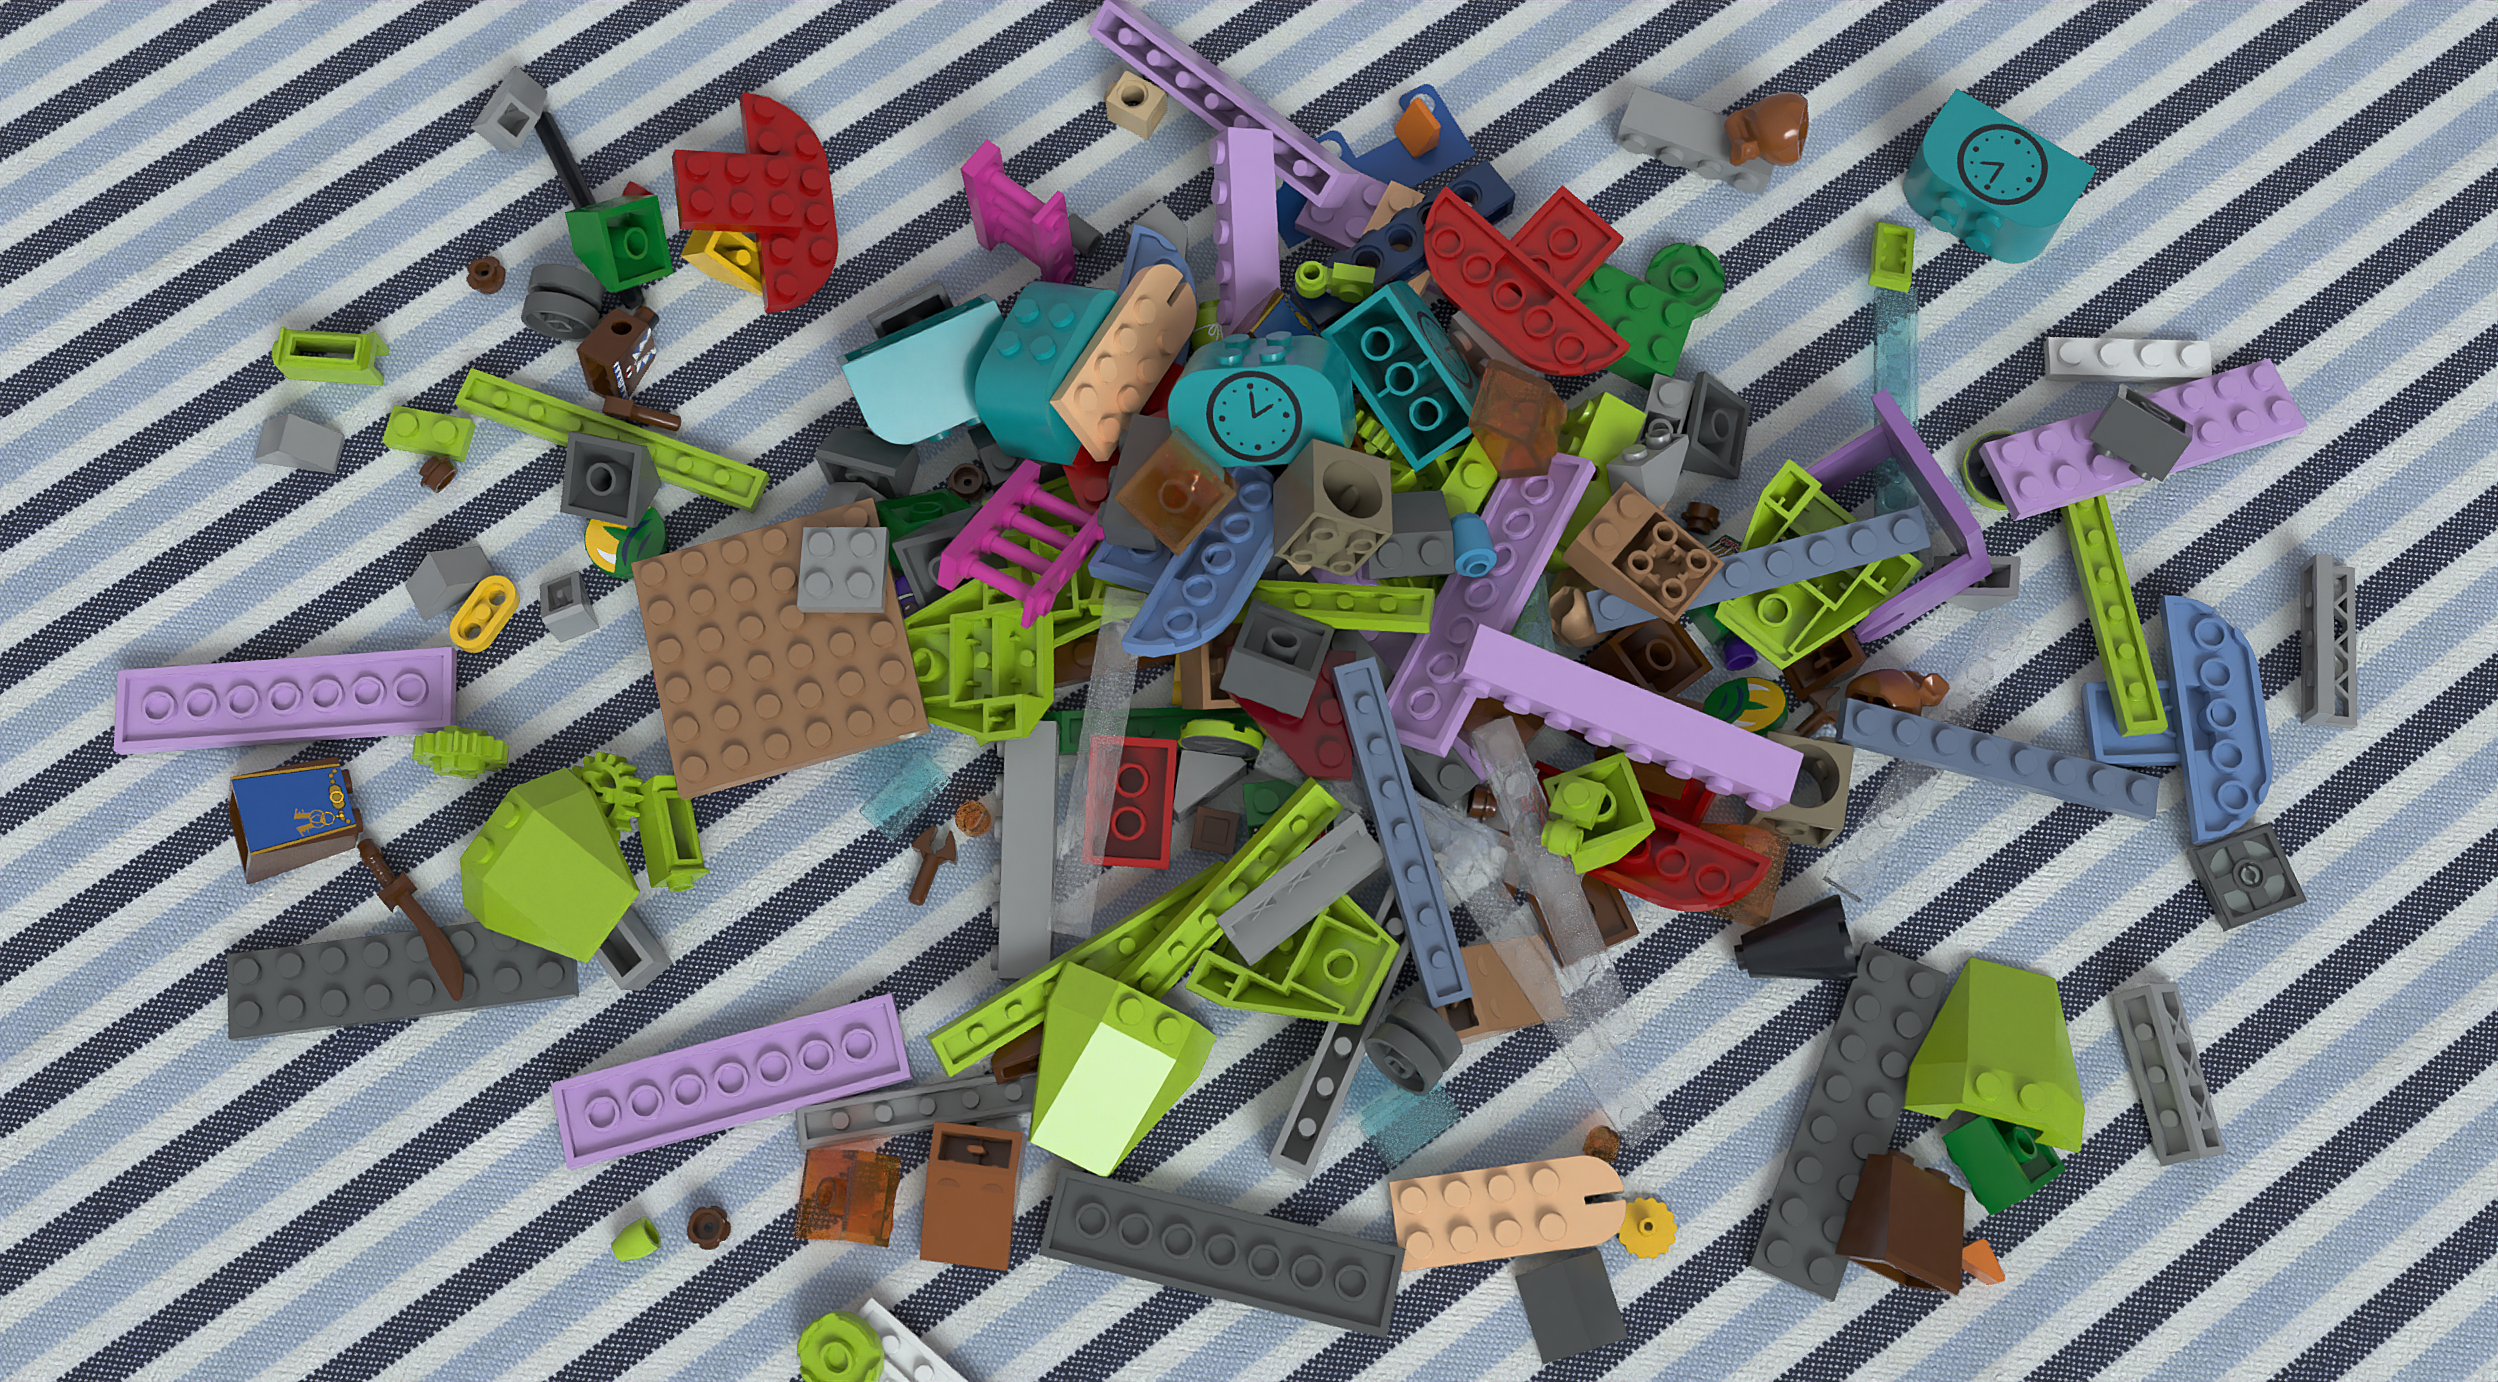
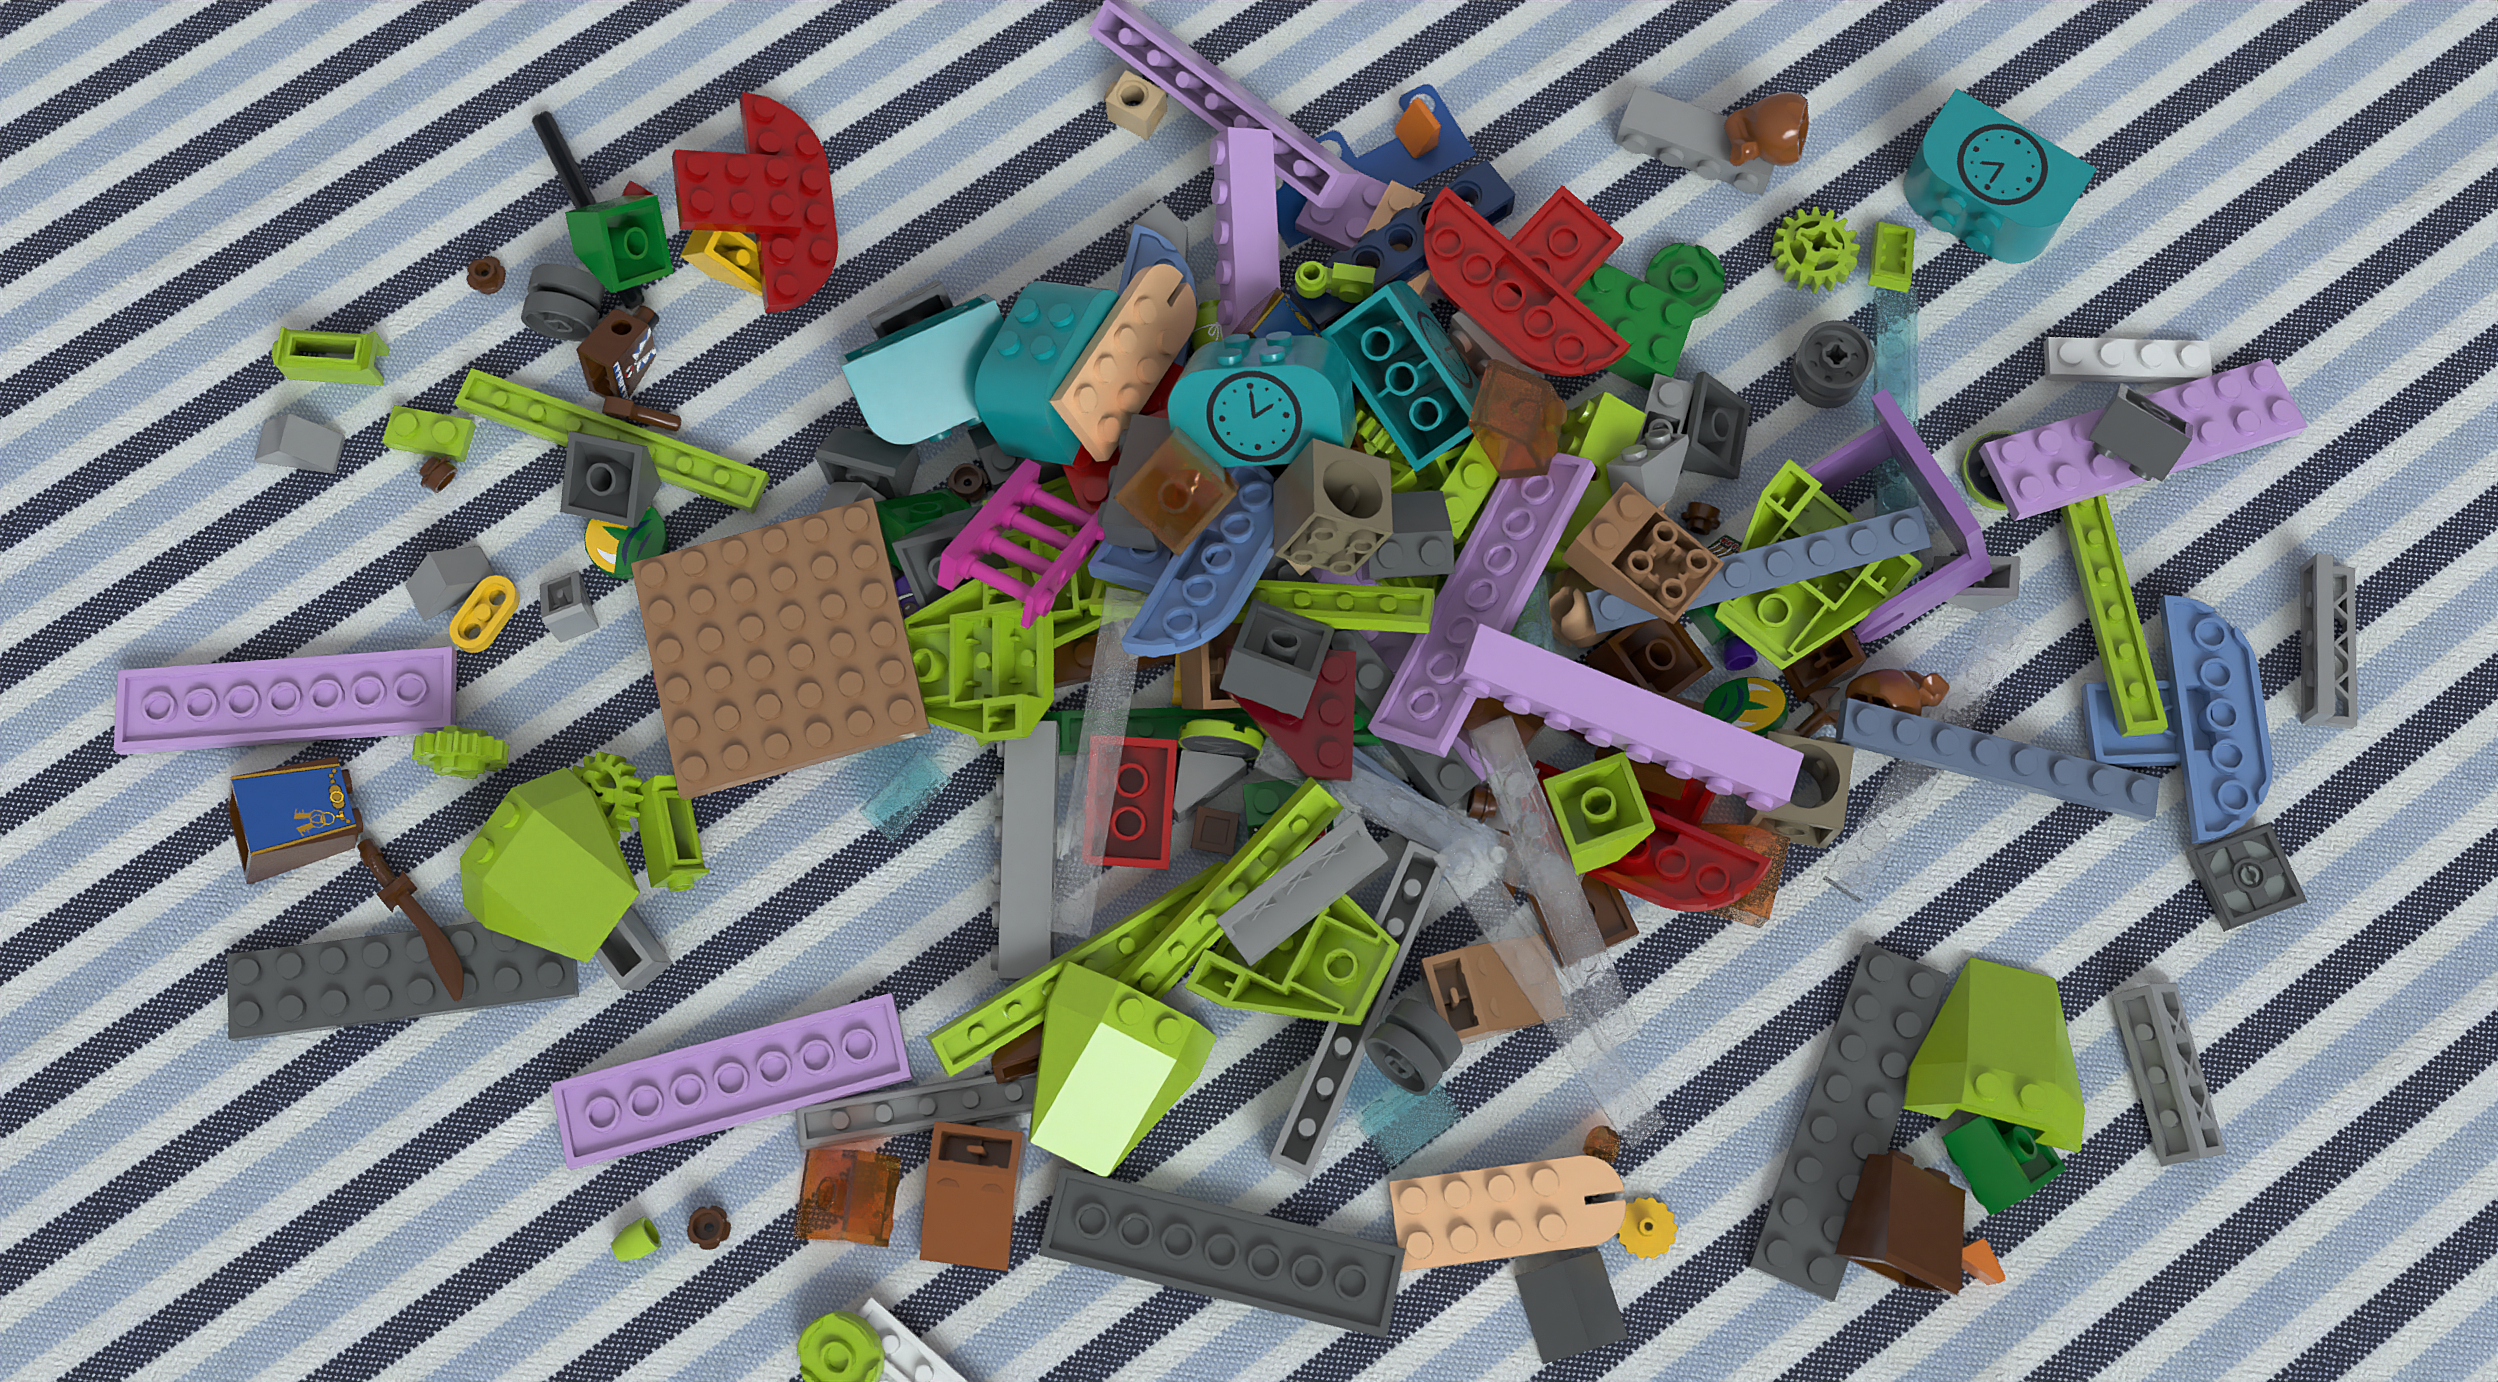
light grey slope [471,66,548,153] -> none
light grey plate [797,527,890,613] -> none
reddish brown bar [908,825,958,906] -> none
clear orange hinge [955,801,992,838] -> none
dark pink fence [960,139,1076,284] -> none
dark grey hinge [1068,214,1103,257] -> none
sand blue plate [1330,657,1473,1009] -> none
dark azure brick [1450,512,1497,577] -> none
lime plate [1541,773,1607,857] -> none
black cone [1734,894,1858,981] -> none
none -> lime gear [1770,207,1860,293]
none -> dark grey wheel [1789,320,1874,409]

